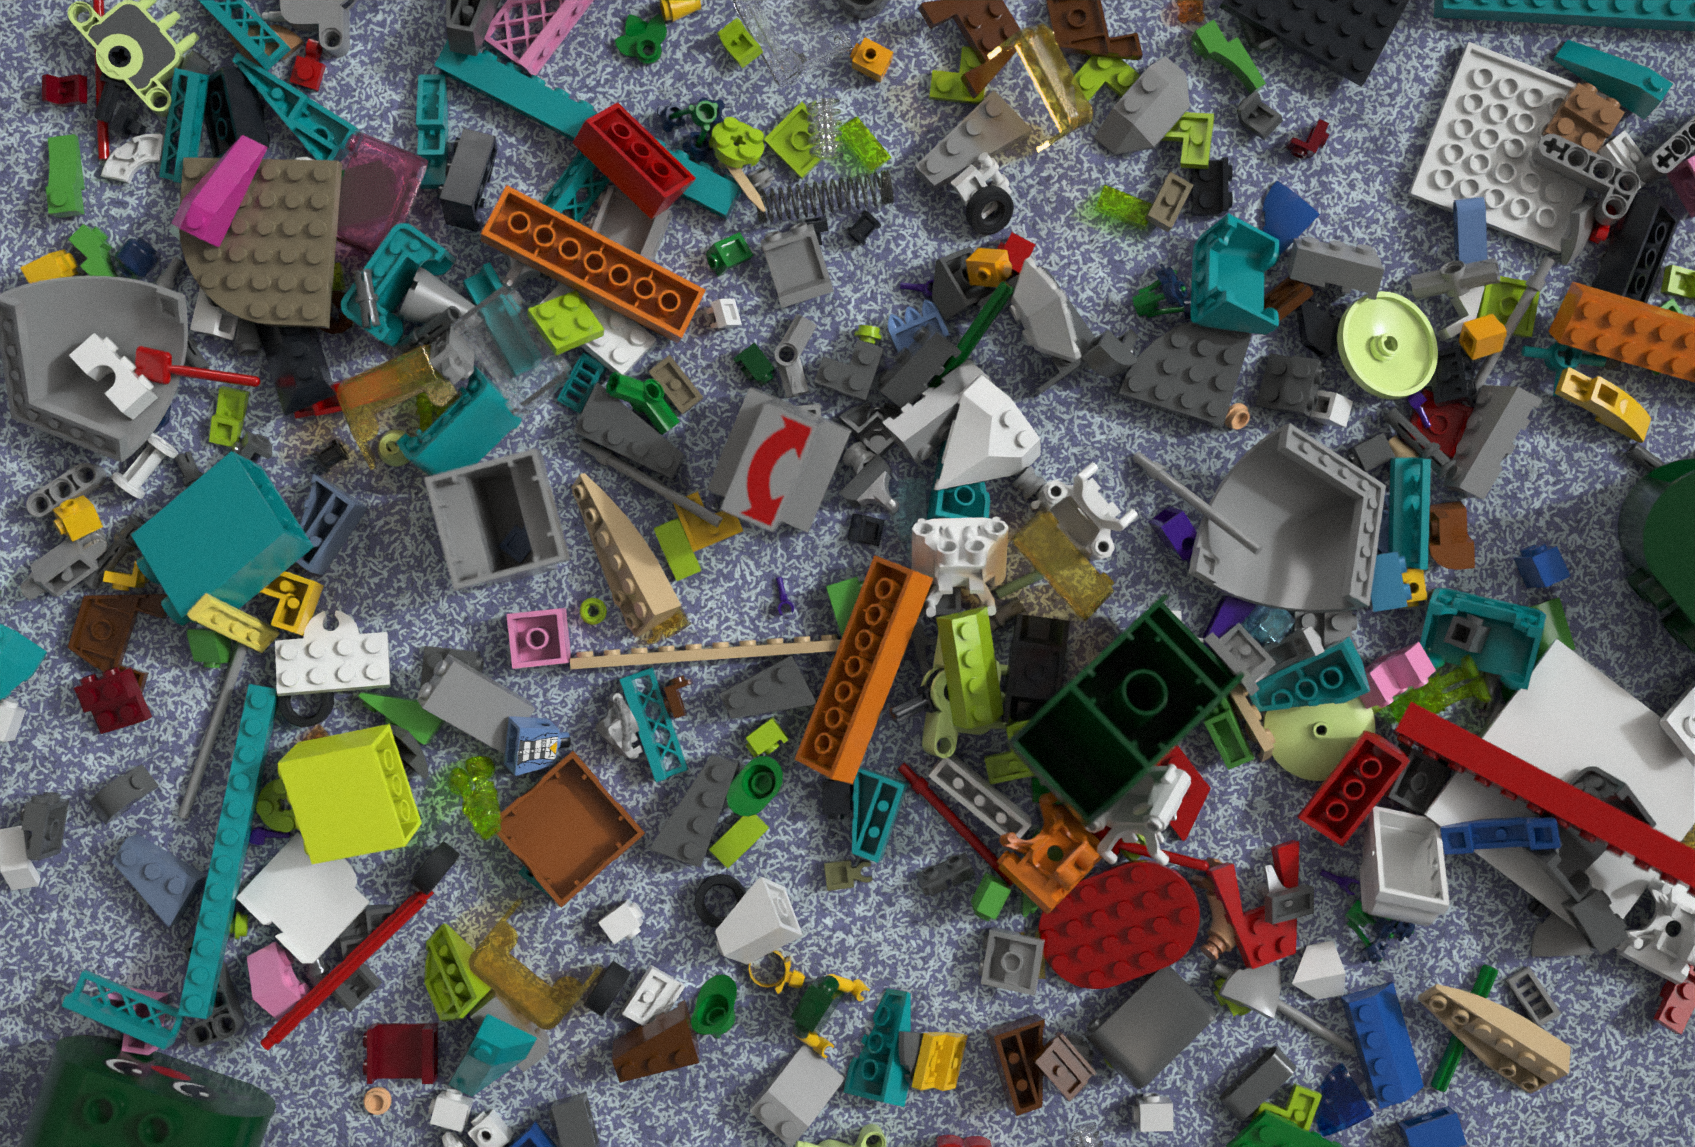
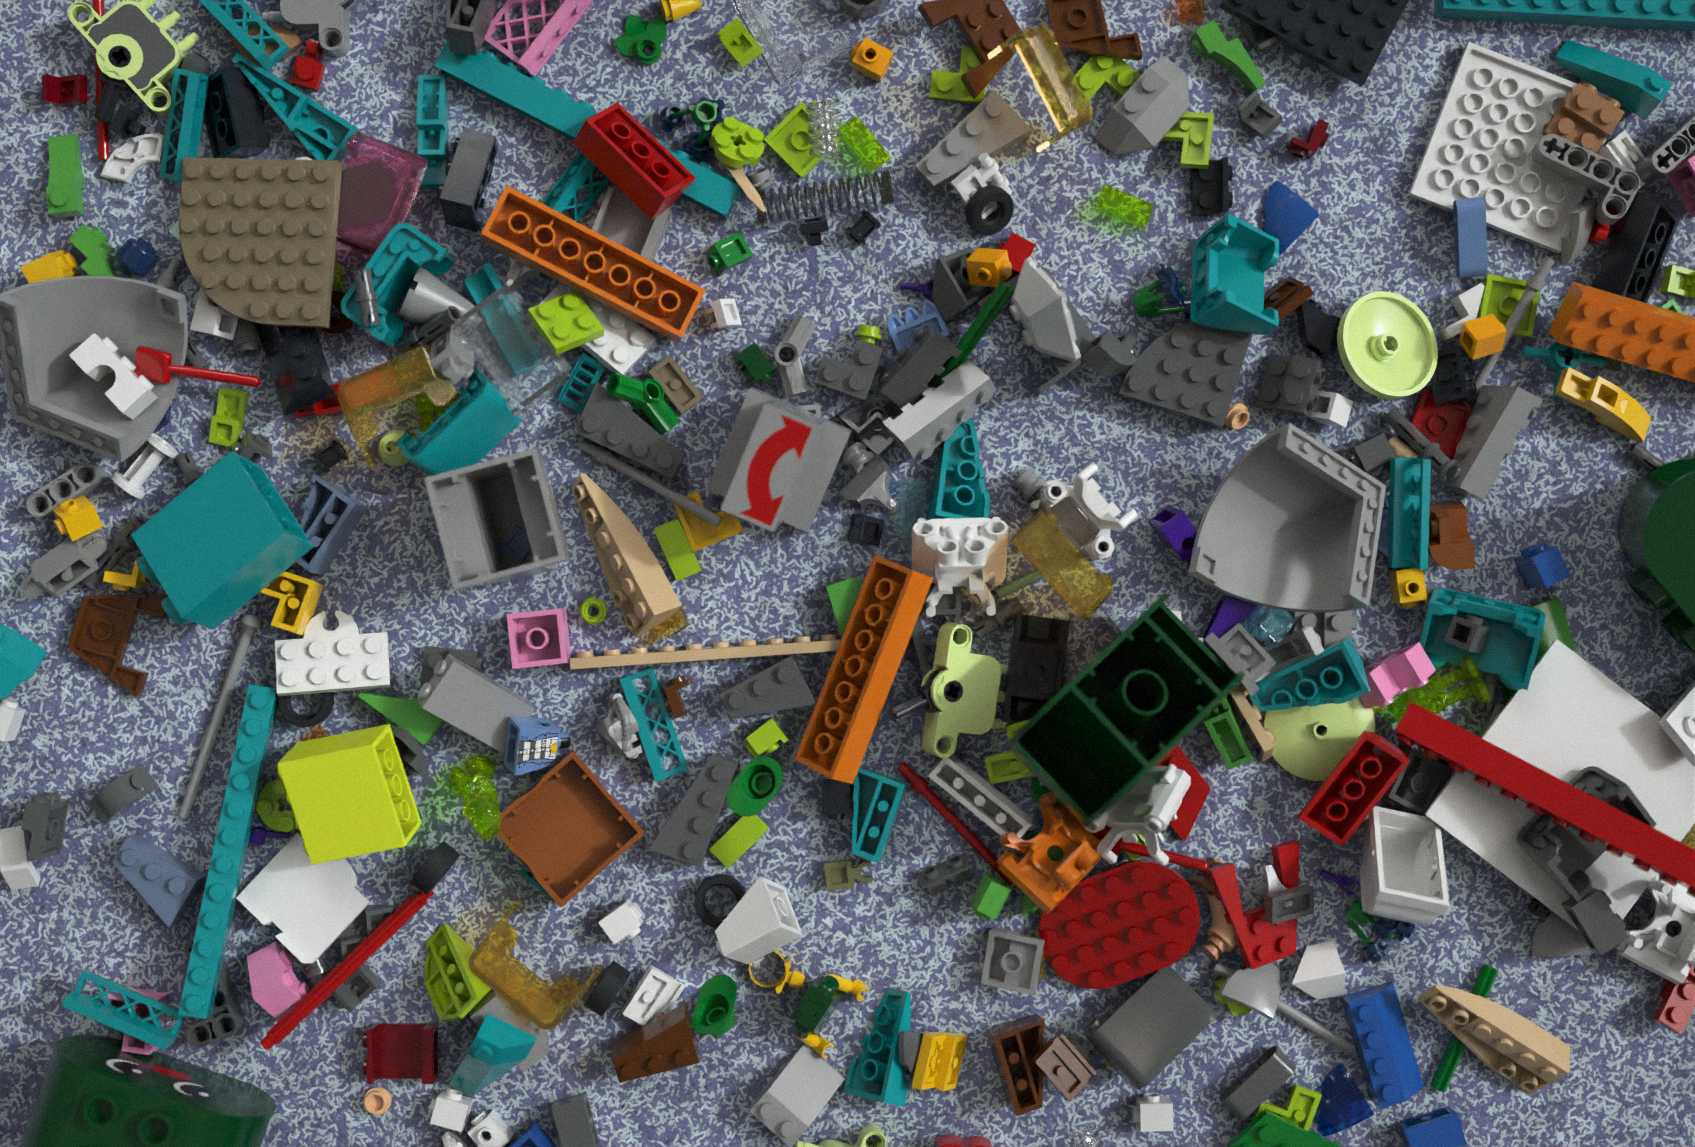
dark red plate [74,666,152,734] -> none
dark pink wedge [171,135,268,247] -> none
light yellow tile [187,593,280,653] -> none
bright green slope [187,628,231,668] -> none
lime plate [230,912,248,939] -> none
light grey panel [761,222,834,308] -> none
dark purple hand [776,577,794,616] -> none
white wedge [934,374,1041,490] -> none
lime slope [936,606,1004,730] -> none
light grey bar [1133,451,1263,555] -> none
dark tan plate [1145,172,1193,232] -> none
light grey wedge [1287,237,1384,300] -> none
dark azure slope [1371,551,1412,612] -> none
dark purple hand [1408,391,1431,429] -> none
light grey piece [1411,258,1500,300] -> none
blue slope [1440,817,1561,855] -> none
light grey slope [1505,966,1561,1027] -> none

